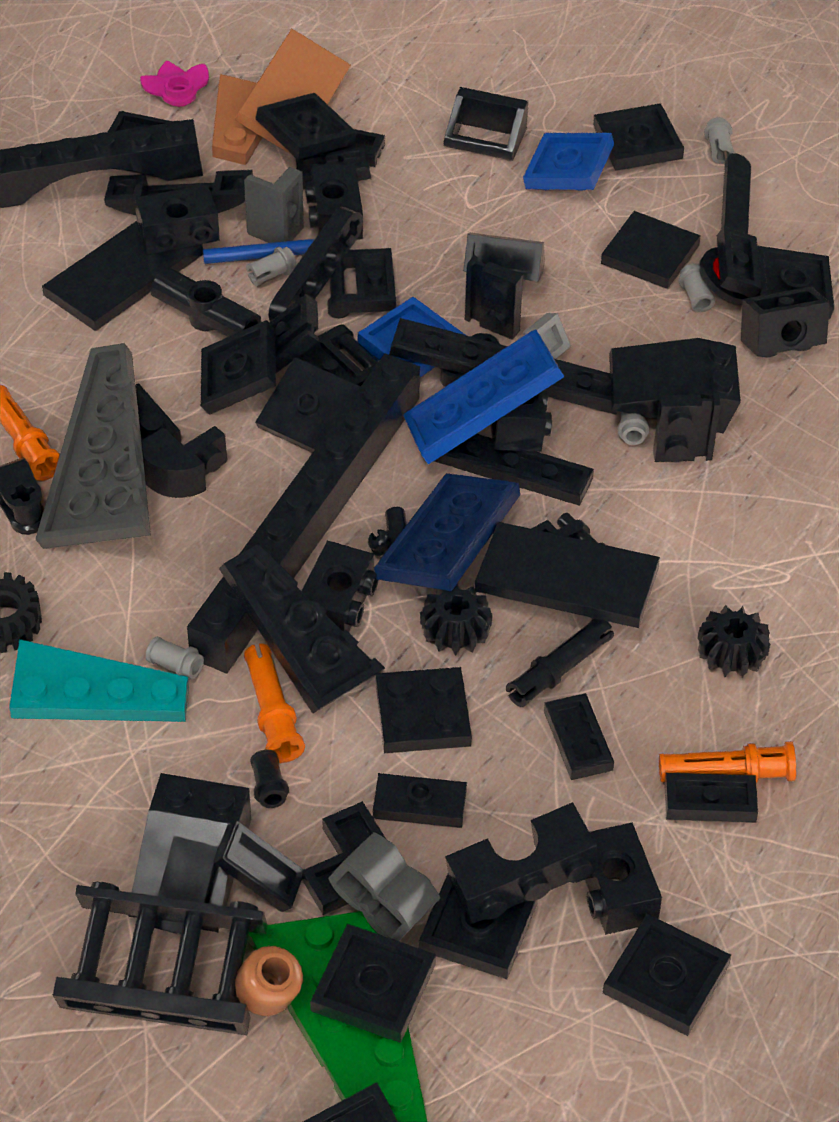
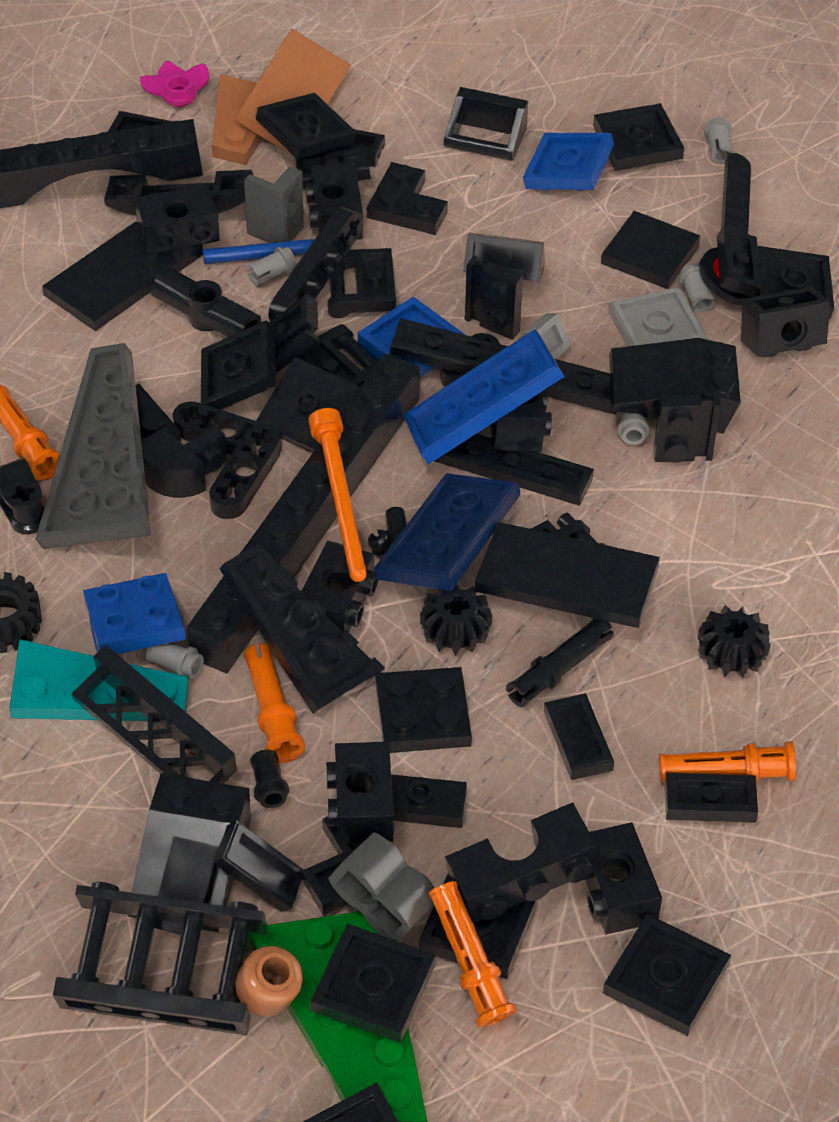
none -> black fence [71,645,237,784]
none -> blue plate [83,573,185,654]
none -> black beam [173,401,281,519]
none -> orange piece [308,408,367,582]
none -> black brick [326,741,394,844]
none -> black plate [367,162,448,235]
none -> orange pin [428,881,518,1028]
none -> light grey tile [608,287,708,346]

